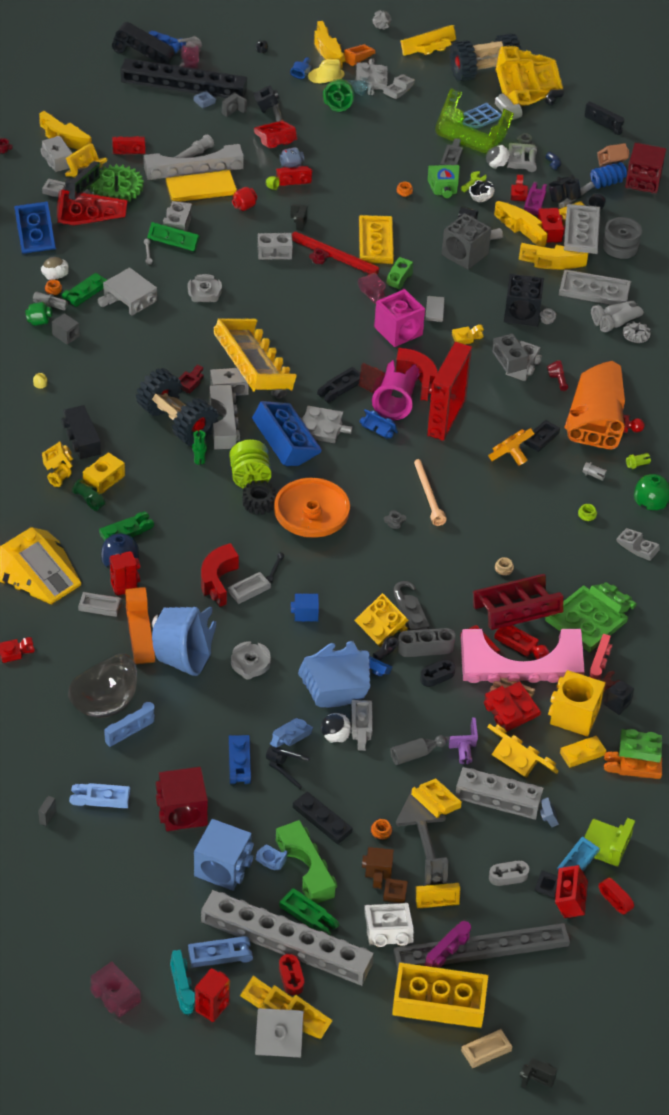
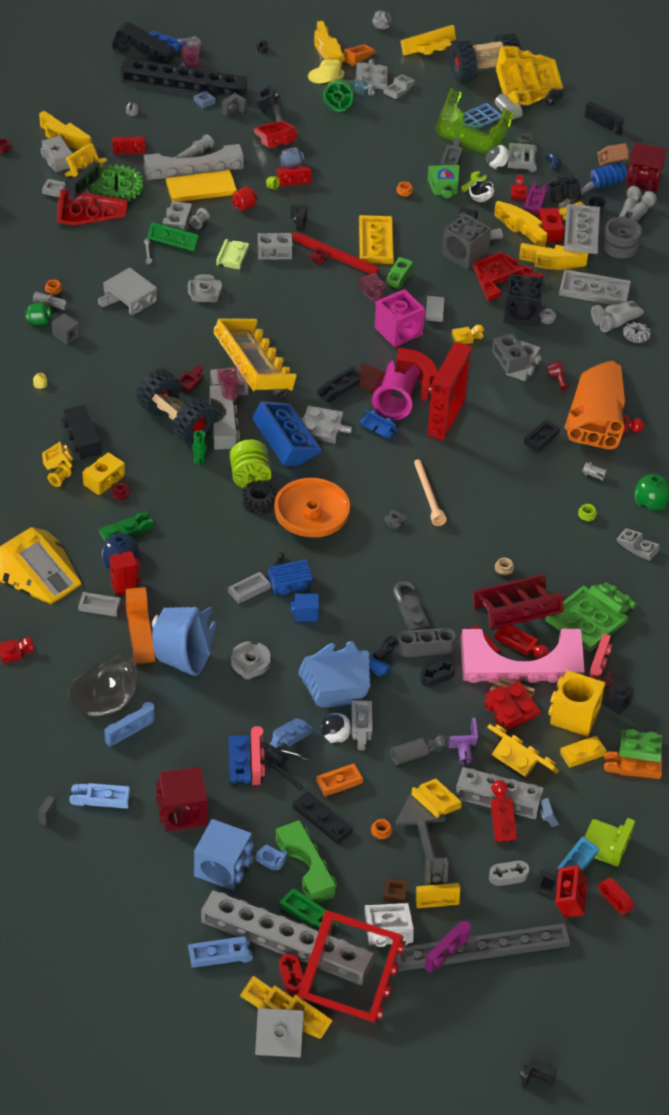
blue slope [14,202,56,254] -> none
white hair [41,257,69,280] -> none
green plate [62,273,107,307] -> none
dark green connector [72,479,105,511] -> none
clear pink brick [90,961,141,1018] -> none
teal hinge [170,950,195,1015] -> none
red brick [195,968,230,1023] -> none
red arch [201,543,239,607] -> none
blue piece [290,57,312,79] -> none
yellow plate [355,593,409,648] -> none
reddish brown brick [362,847,394,889] -> none
yellow brick [392,963,488,1028] -> none
tan tile [461,1029,512,1068] -> none
light orange plate [488,428,535,466] -> none
lime pin [626,453,651,469] -> none
none -> dark red plate [110,482,131,500]
none -> light grey hinge [126,102,139,116]
none -> light grey bush [189,208,210,229]
none -> yellowish green plate [216,239,249,270]
none -> clear pink piece [217,367,238,400]
none -> coral plate [251,726,265,785]
none -> blue brick [268,559,313,595]
none -> red window [297,910,406,1023]
none -> orange plate [316,763,363,796]
none -> red wing [473,252,543,302]
none -> red plate [490,780,517,842]
none -> light grey piece [619,186,657,222]

